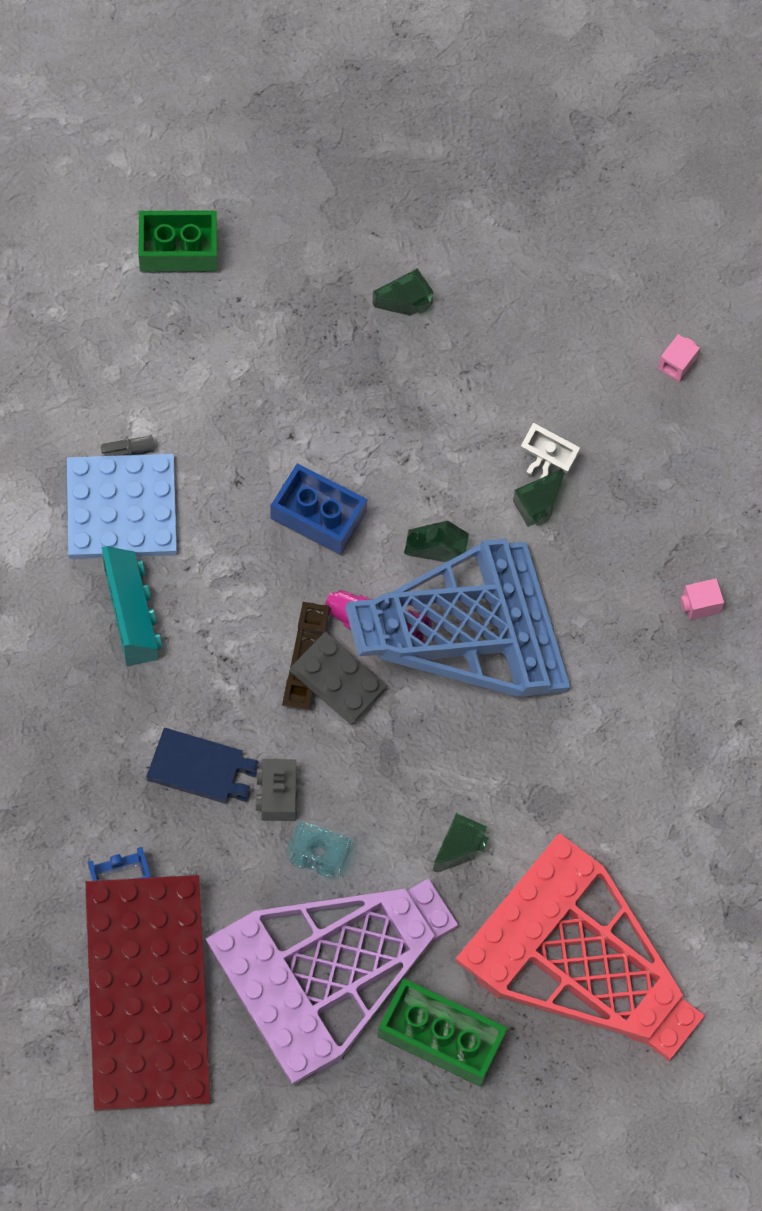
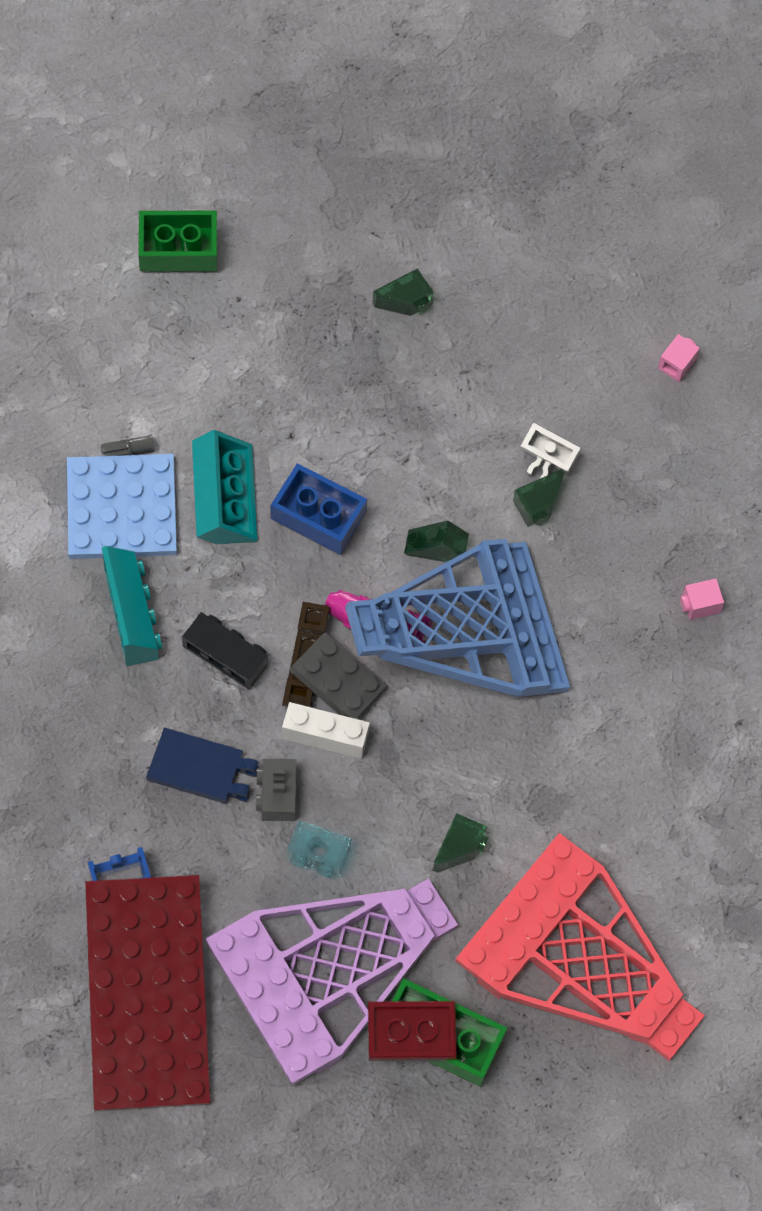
none -> black brick [182,612,268,690]
none -> teal slope [192,430,258,544]
none -> white brick [282,702,370,759]
none -> dark red tile [368,1001,456,1061]

